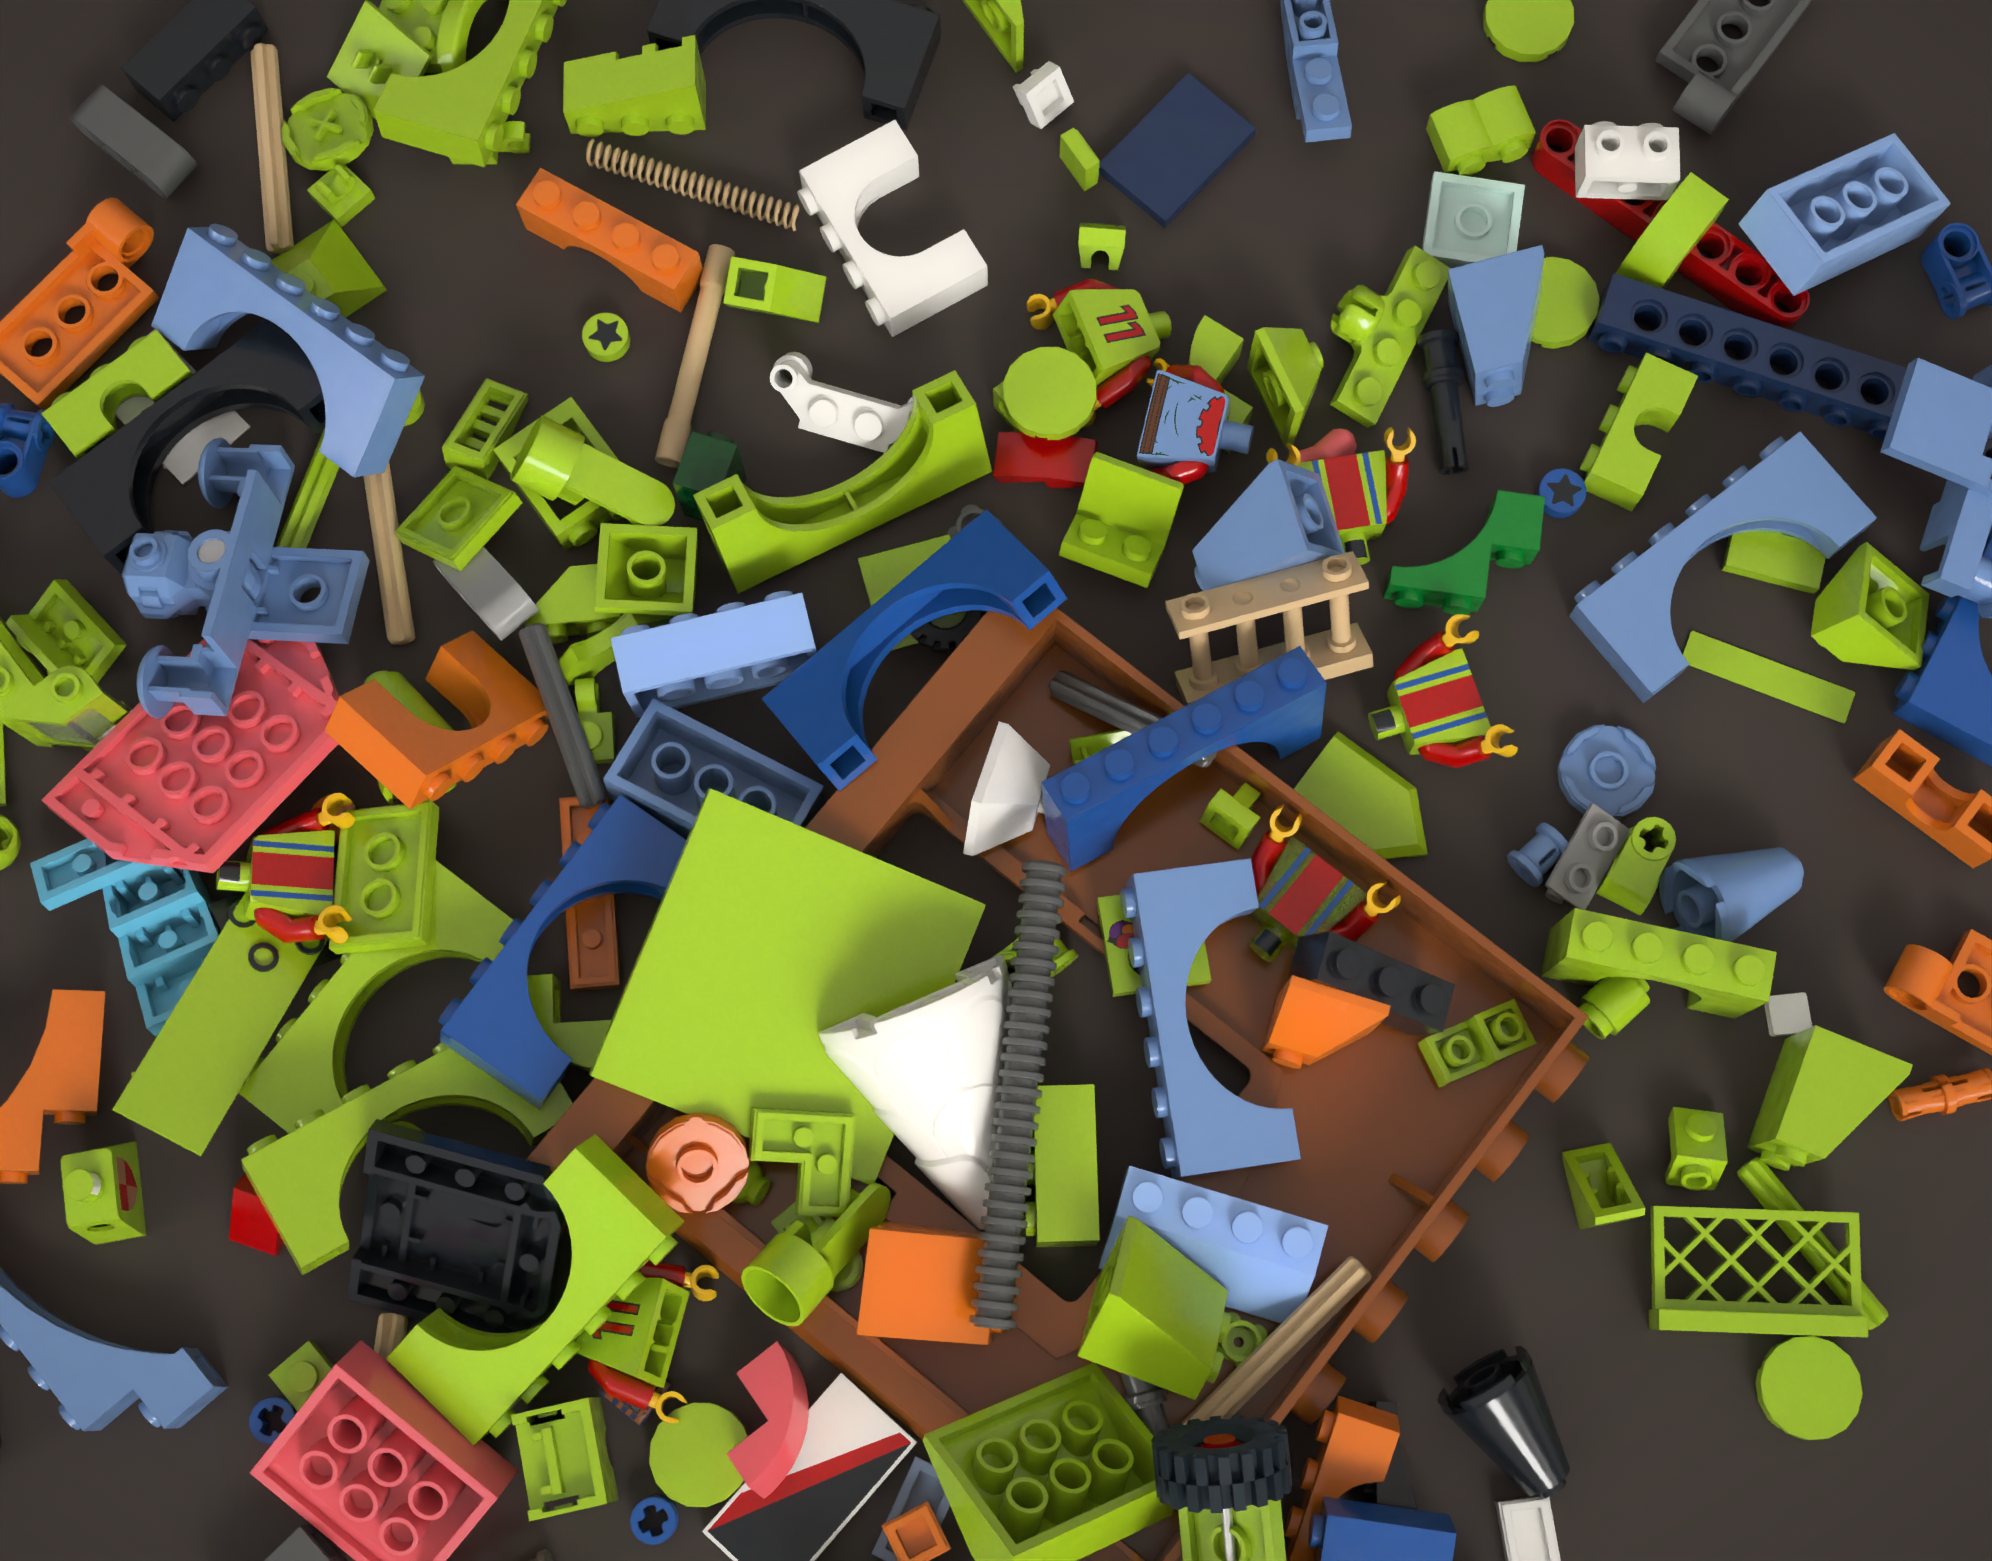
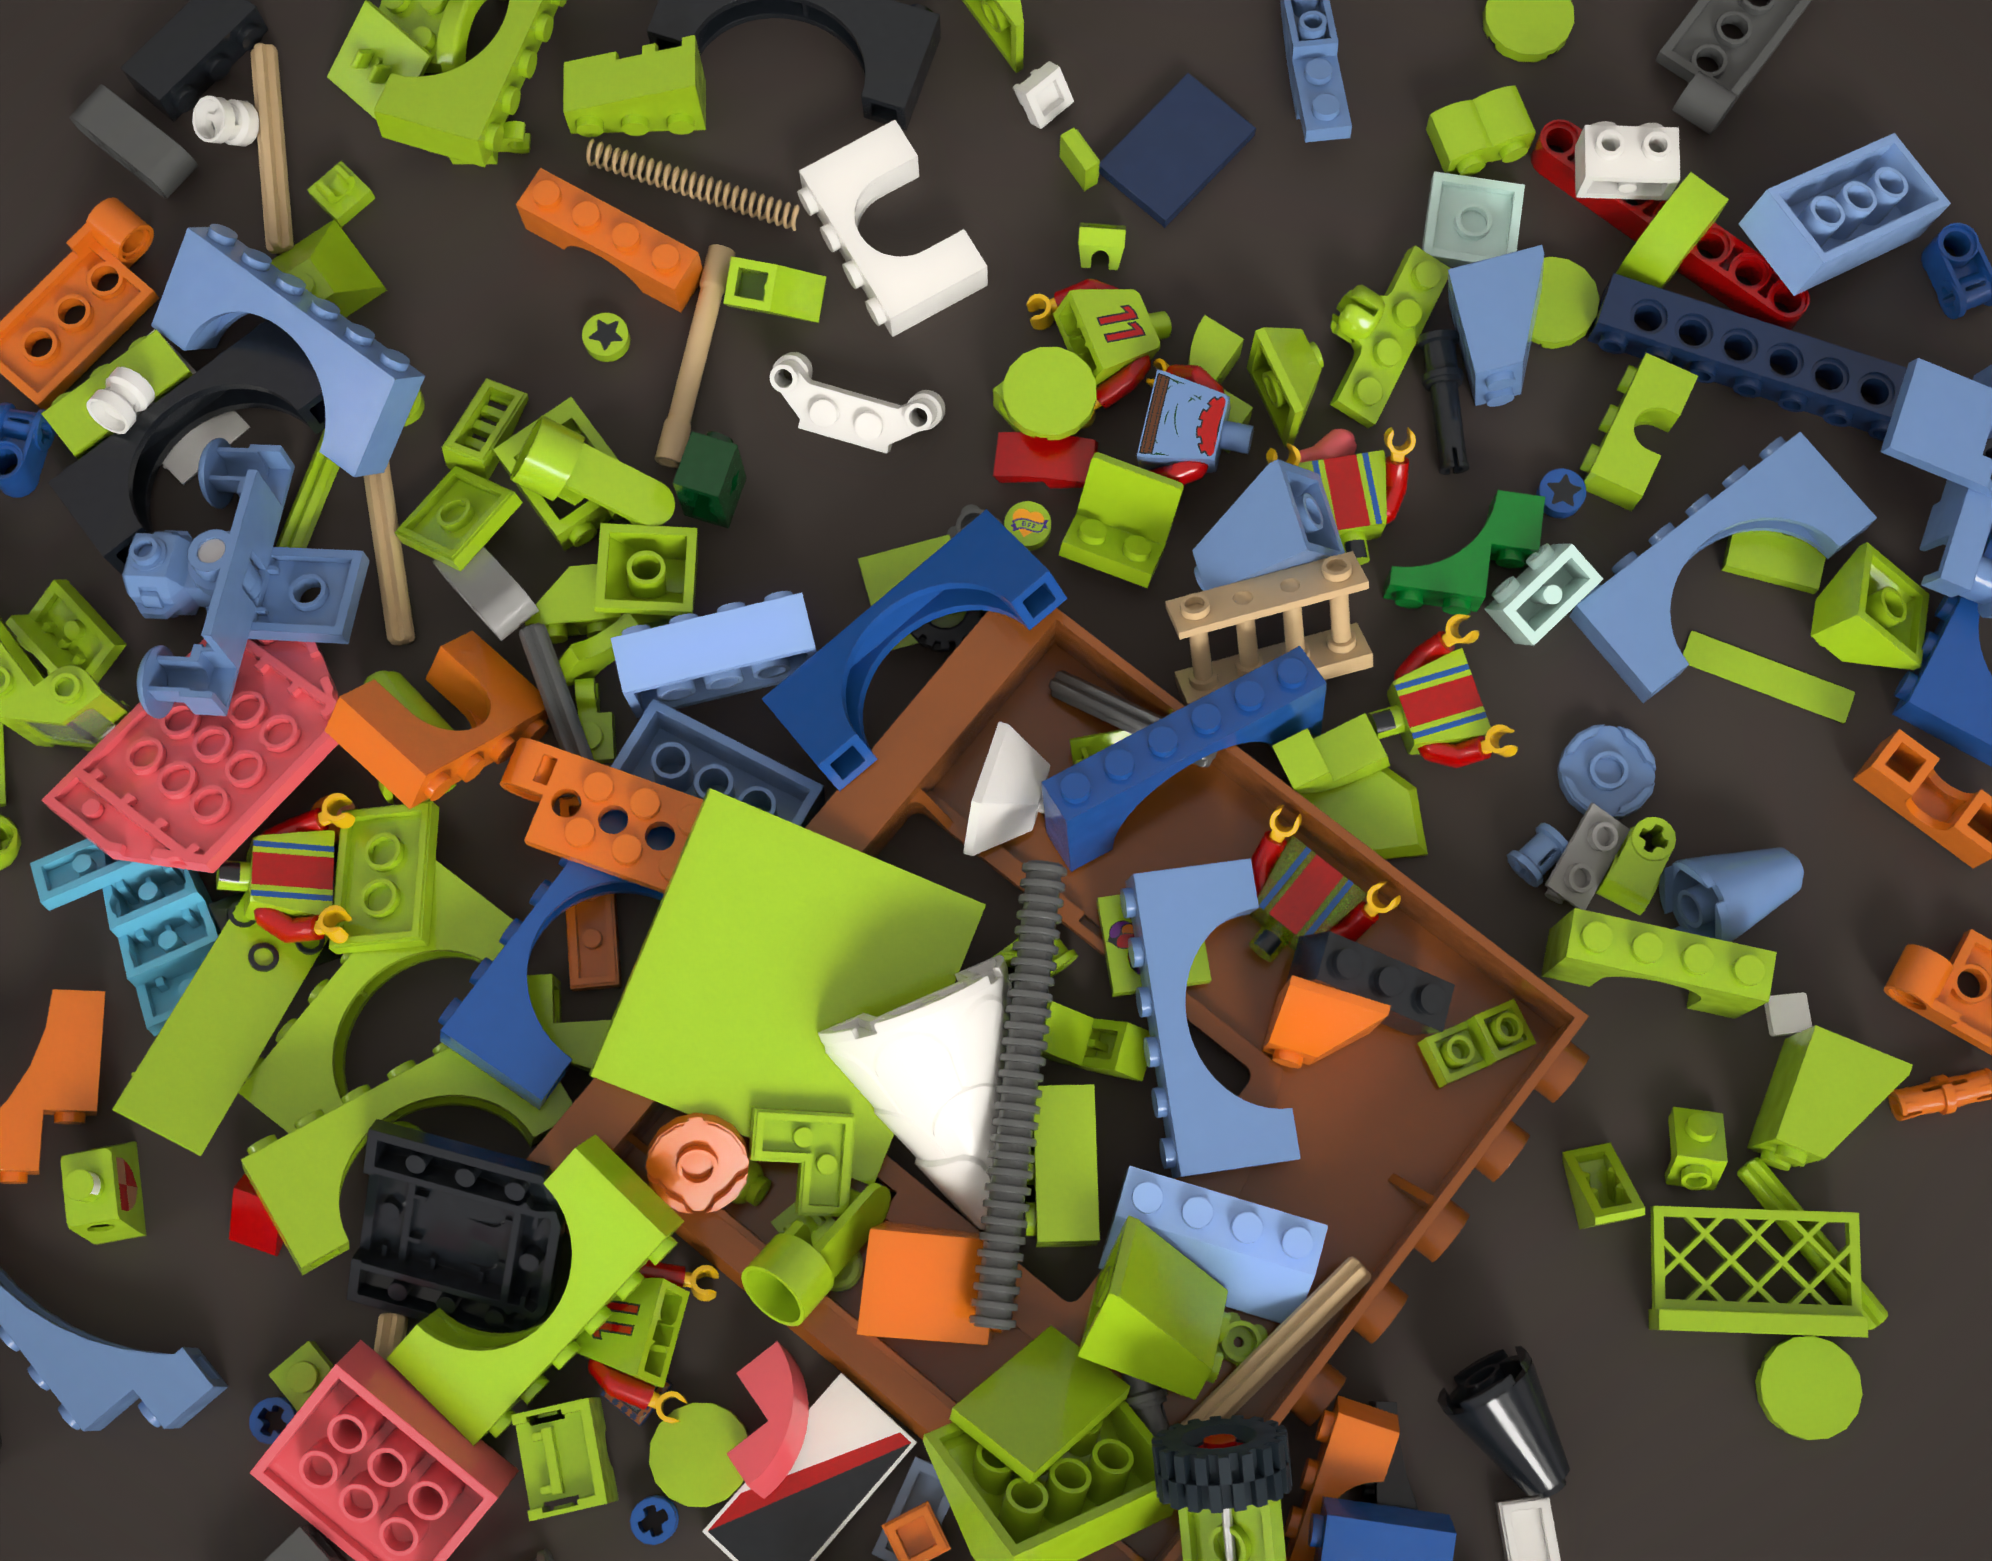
lime tile [281,88,374,171] -> none
lime arch [693,370,992,594] -> none
lime tile [1199,782,1261,850] -> none
lime brick [1578,977,1650,1040] -> none
none -> white wheel [86,367,155,434]
none -> white wheel [192,96,259,147]
none -> orange hinge [500,738,703,893]
none -> lime tile [949,1325,1131,1485]
none -> lime tile [1004,501,1051,551]
none -> lime brick [1041,1001,1150,1081]
none -> lime brick [1272,713,1390,794]
none -> light aqua brick [1485,543,1603,645]

